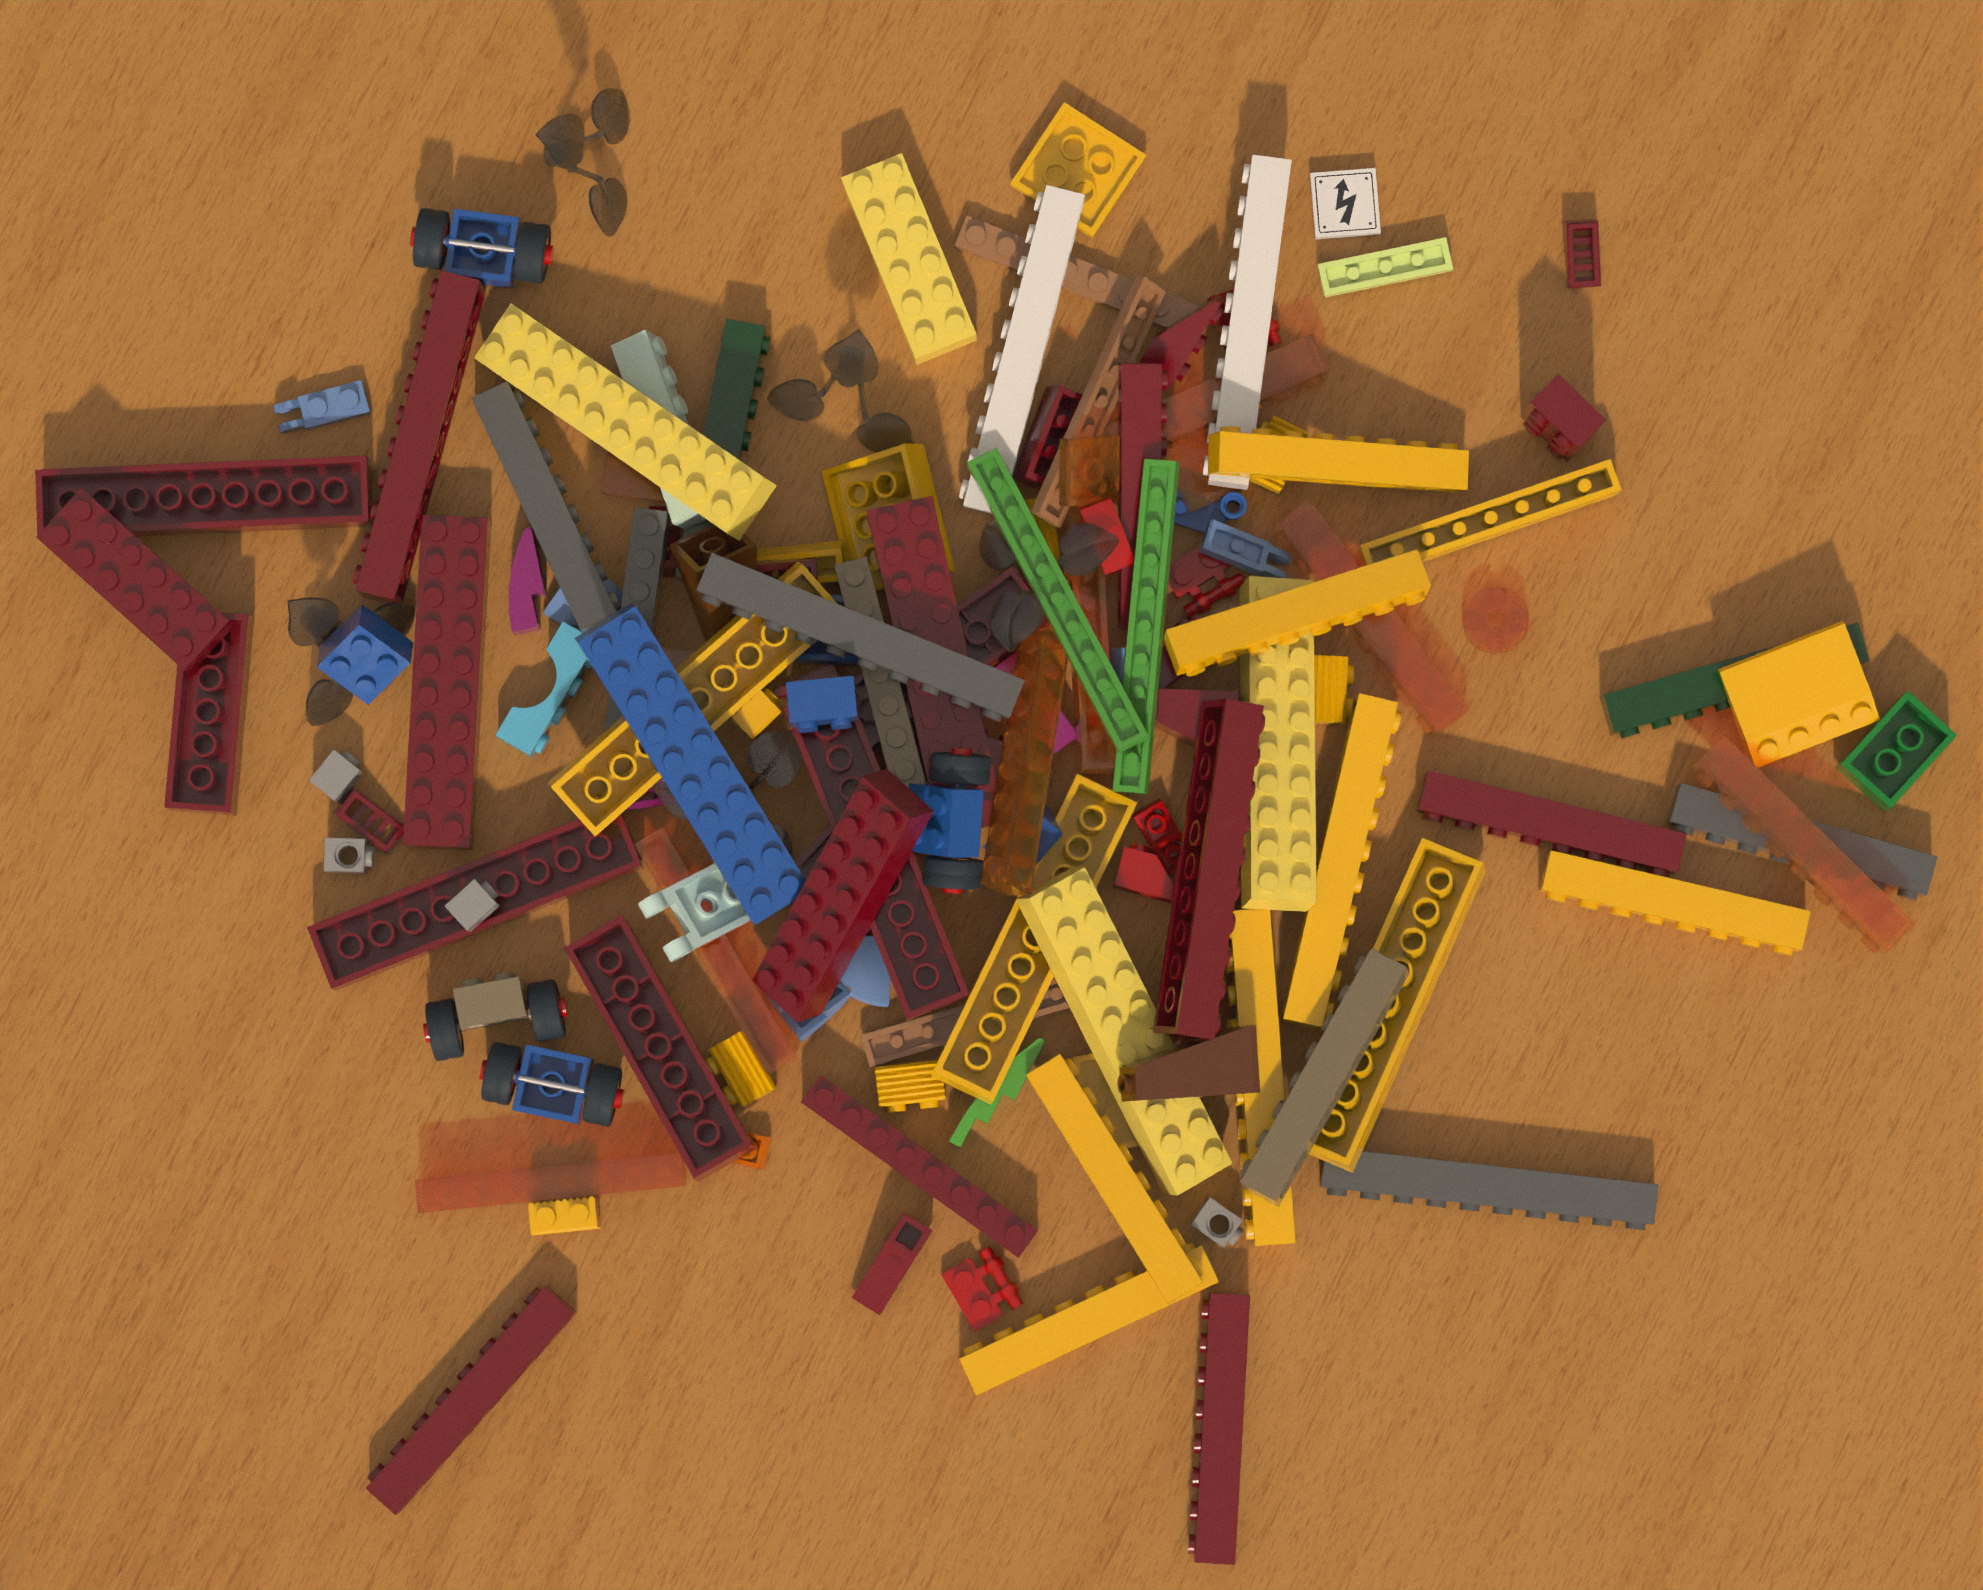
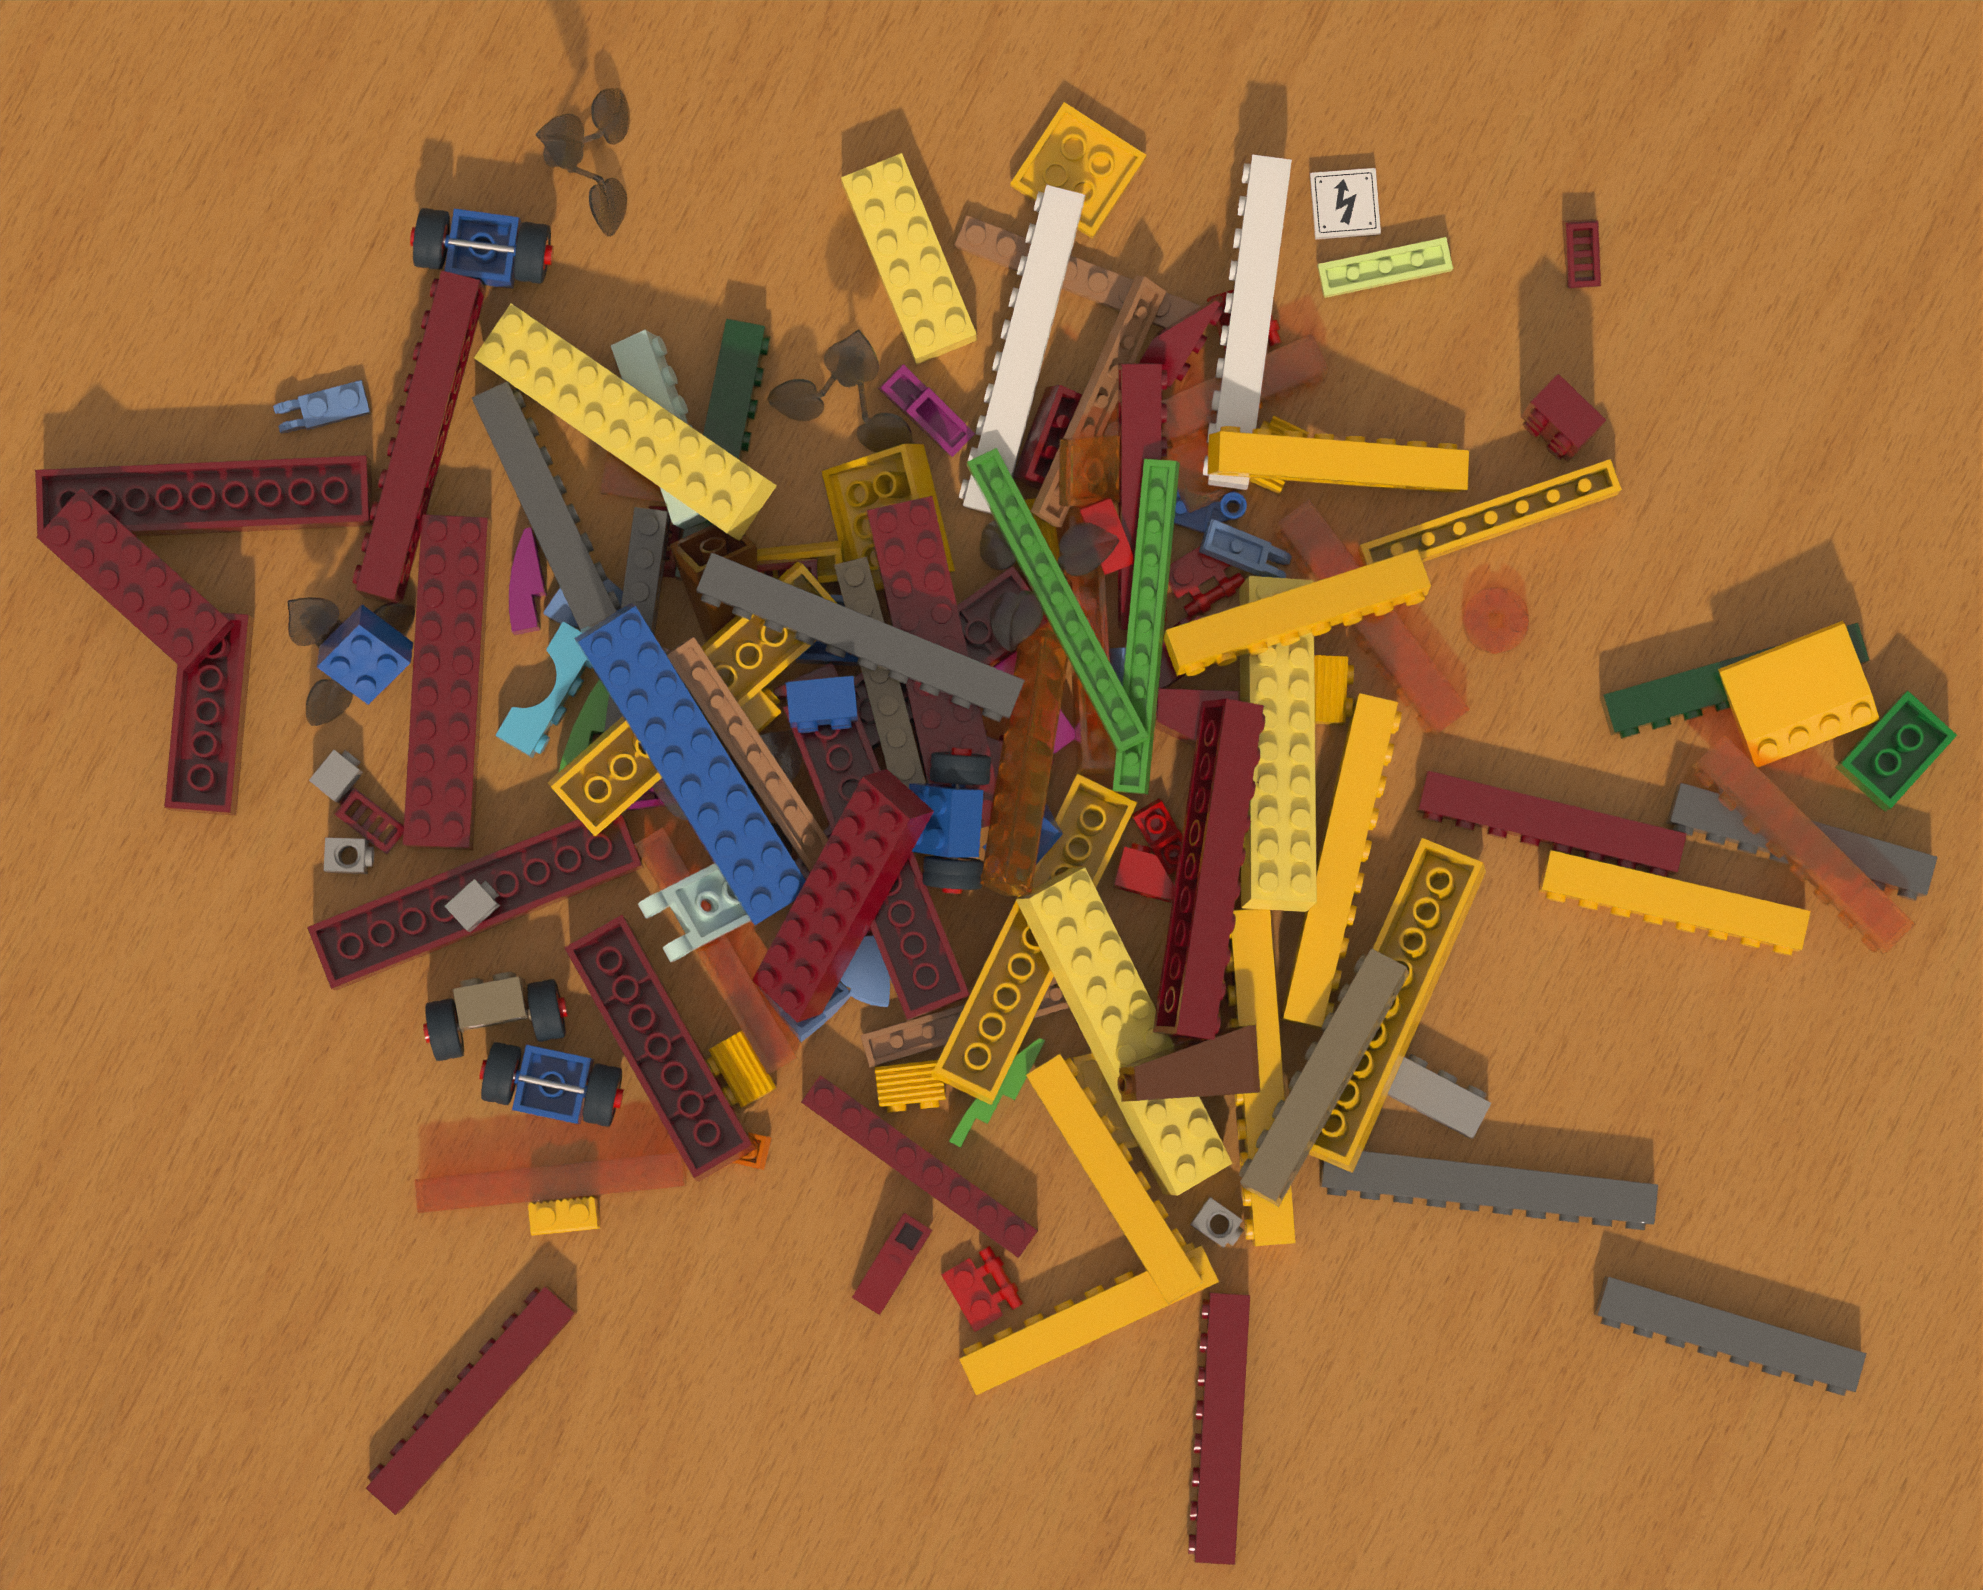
none -> bright green slope [554,679,609,794]
none -> medium nougat plate [666,636,828,872]
none -> magenta slope [878,364,975,457]
none -> light grey brick [1388,1054,1491,1139]
none -> dark grey brick [1594,1276,1867,1396]

